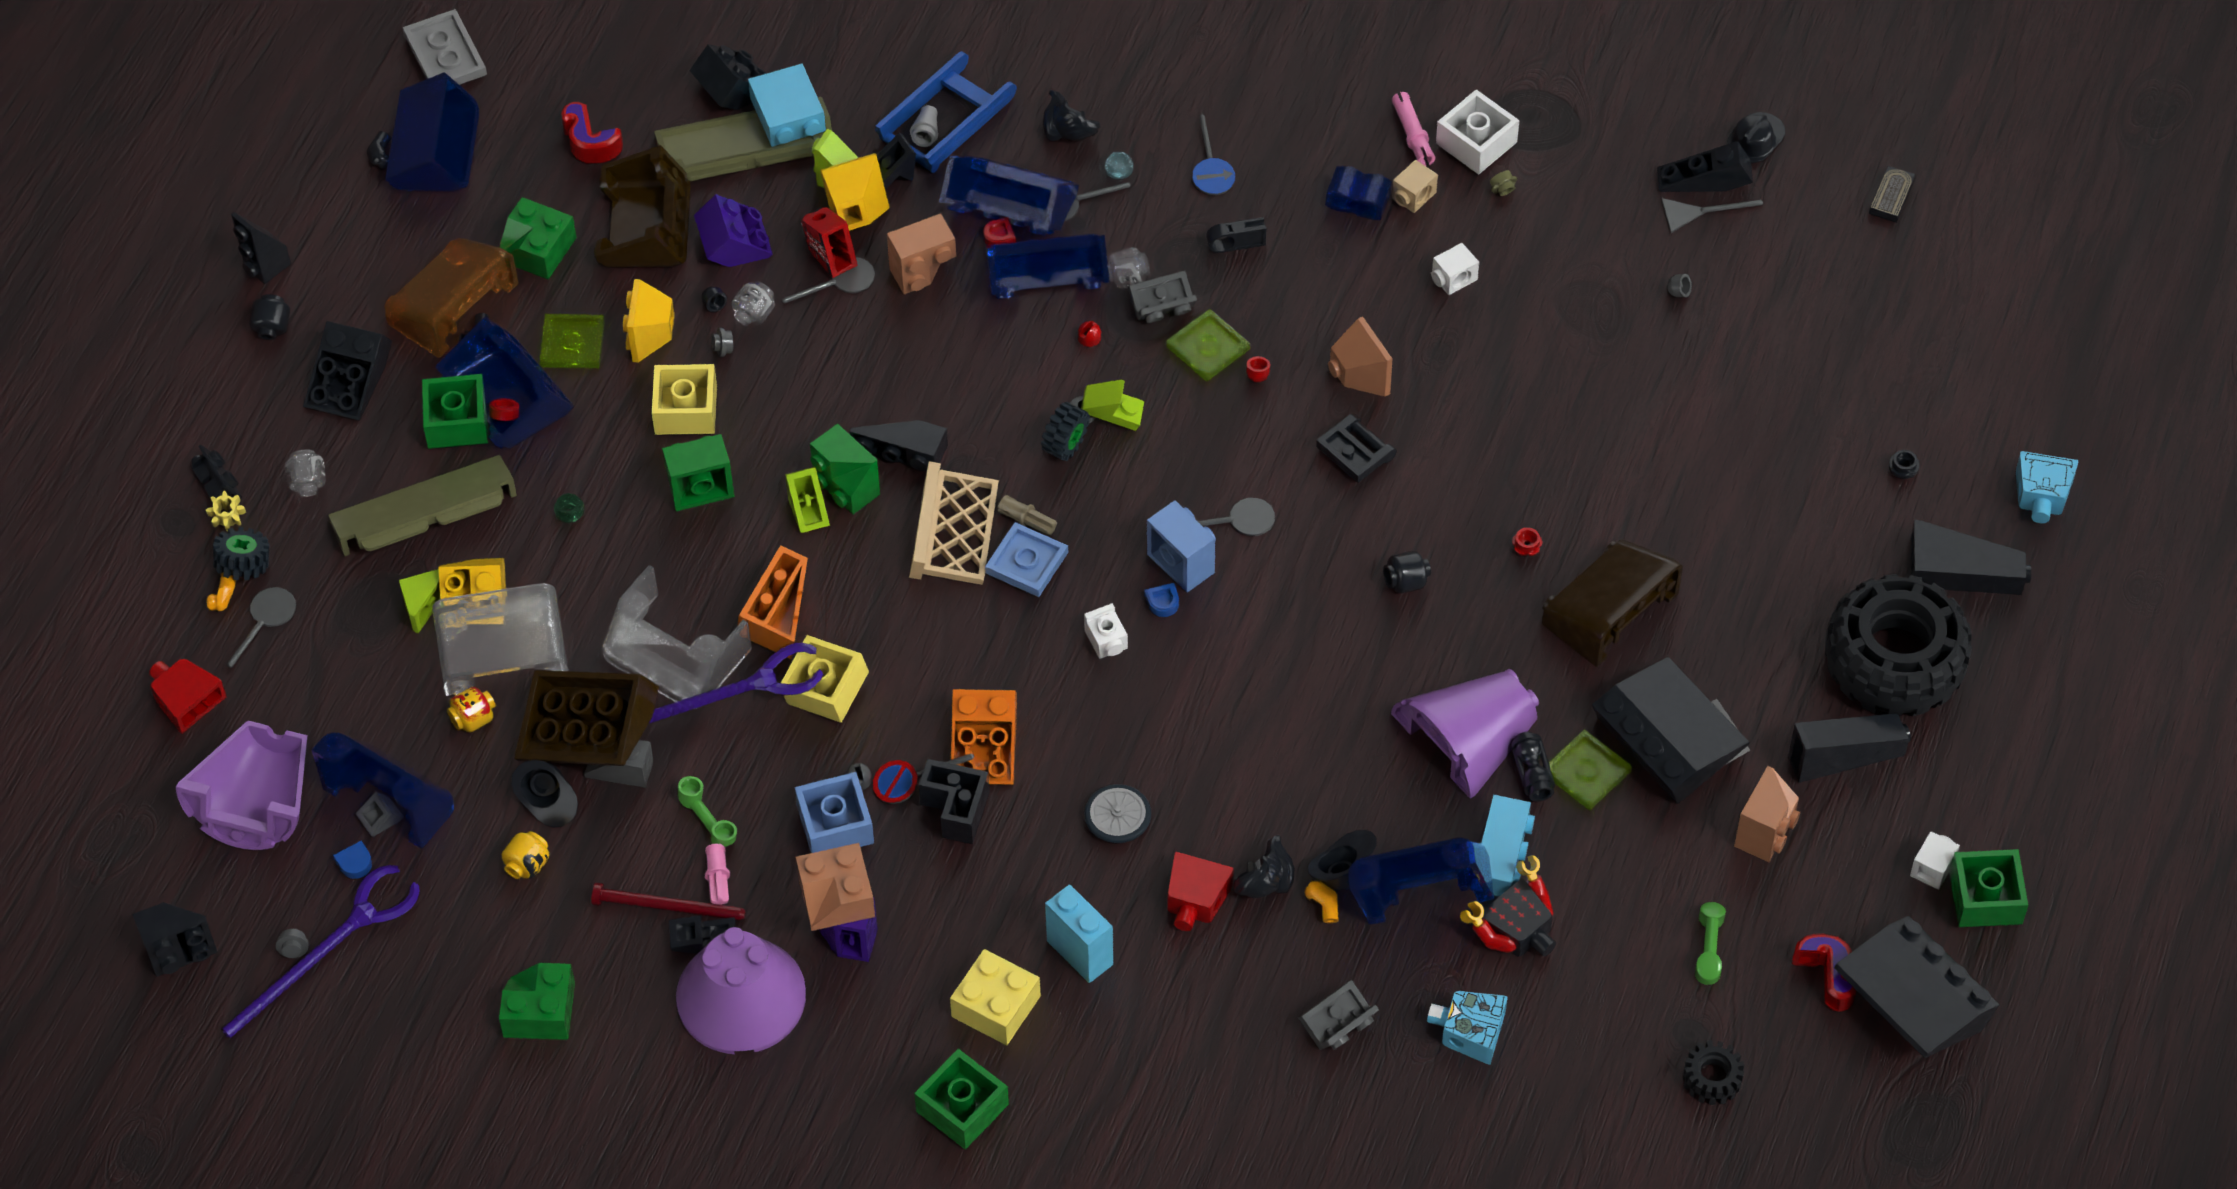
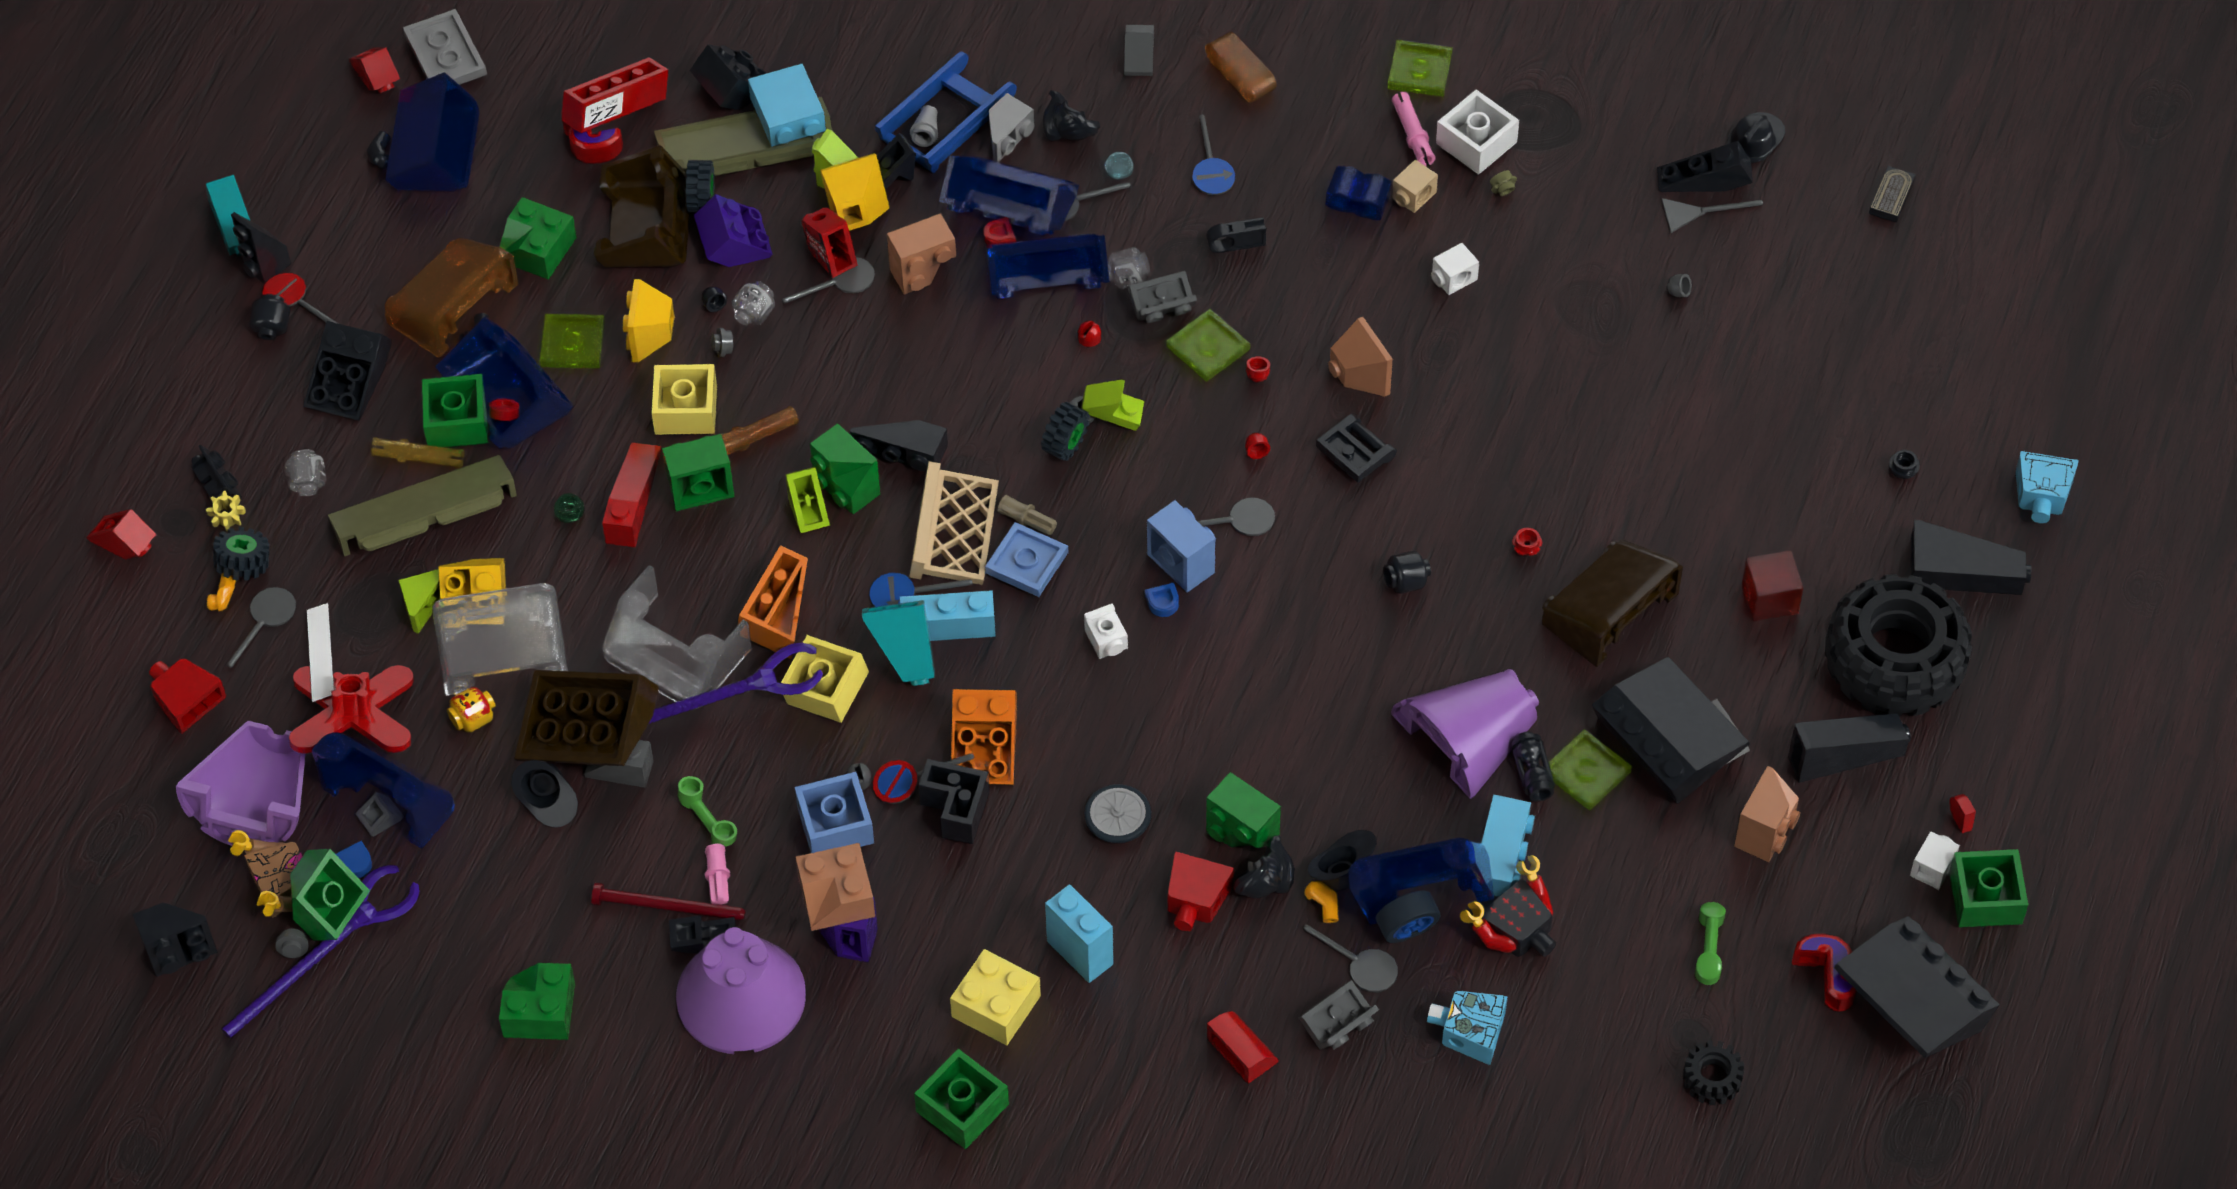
yellow head [502,831,549,879] -> none
none -> red slope [86,509,156,559]
none -> teal slope [206,175,250,256]
none -> medium nougat torso [228,830,302,918]
none -> red piece [262,273,339,324]
none -> red piece [289,665,414,754]
none -> green slope [290,849,370,941]
none -> white sticker [307,603,334,702]
none -> red slope [349,47,400,93]
none -> clear yellow pin [371,437,464,468]
none -> red brick [561,57,669,133]
none -> red slope [602,442,661,548]
none -> black wheel [686,160,715,212]
none -> clear orange pin [722,406,799,455]
none -> teal slope [862,600,935,686]
none -> blue piece [869,573,973,607]
none -> medium azure brick [900,591,995,641]
none -> light grey slope [989,93,1035,162]
none -> dark grey slope [1124,25,1154,76]
none -> clear orange beam [1205,31,1277,103]
none -> green slope [1206,772,1281,848]
none -> red brick [1207,1011,1279,1084]
none -> red hinge [1245,432,1270,459]
none -> dark grey piece [1303,925,1398,993]
none -> black wheel [1376,890,1441,943]
none -> clear neon green tile [1387,40,1453,97]
none -> clear red head [1742,550,1803,621]
none -> red tile [1950,794,1976,833]

